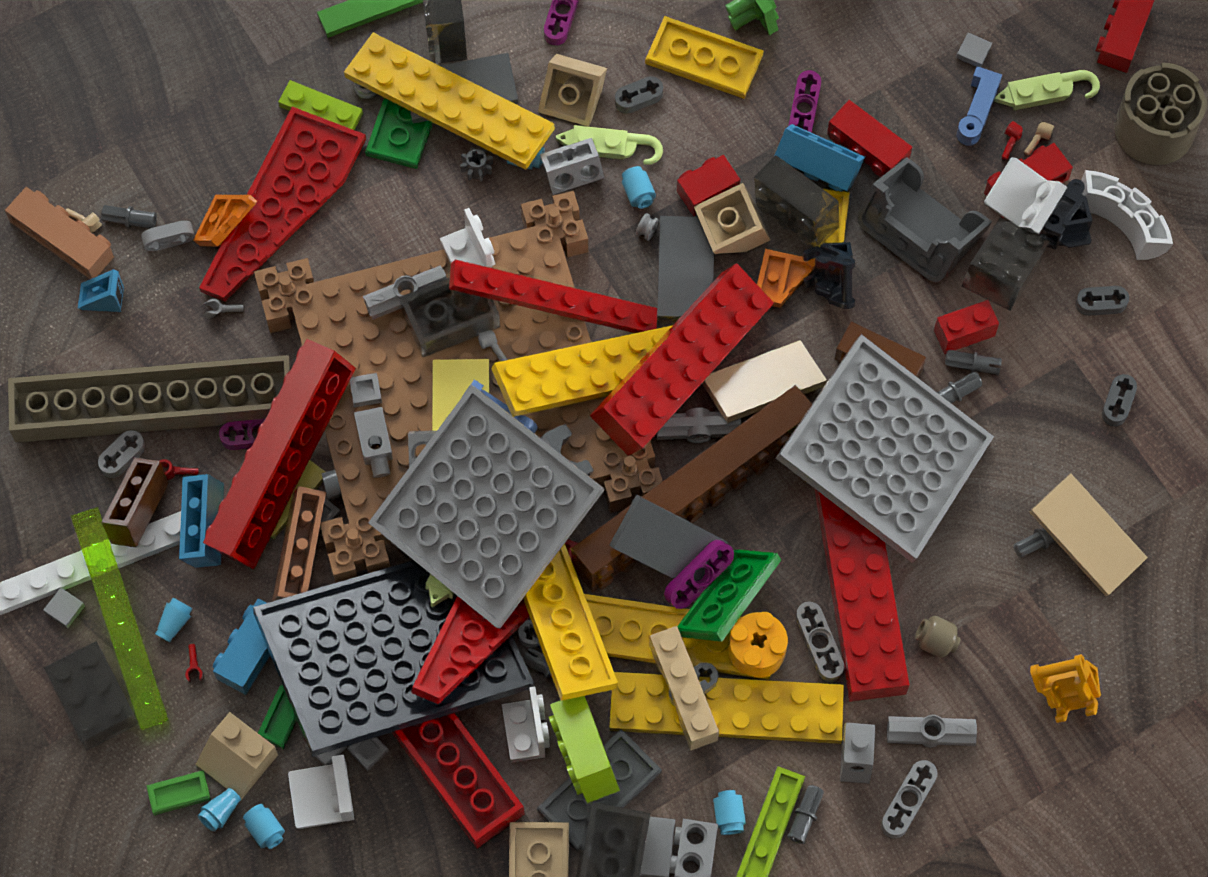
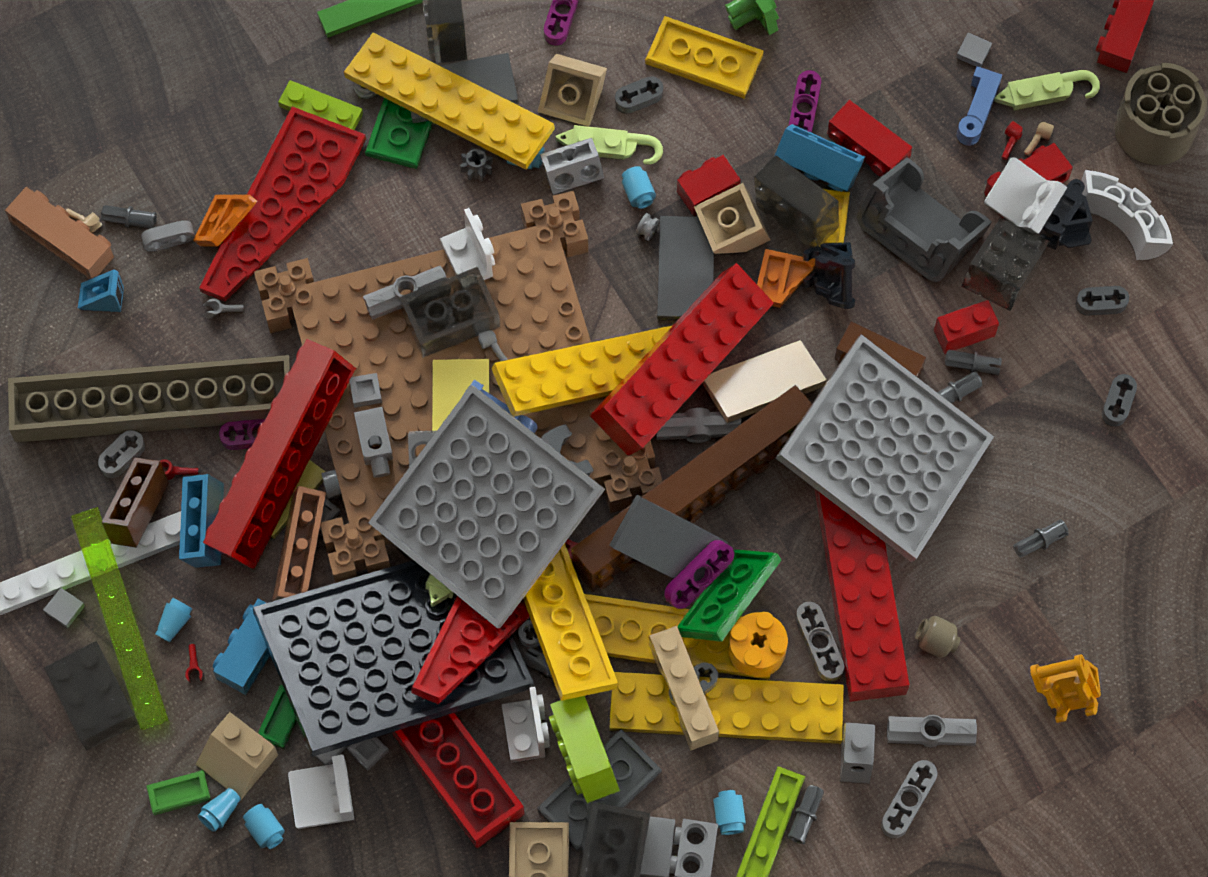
red plate [449,259,657,333] -> none
tan tile [1029,474,1148,596] -> none

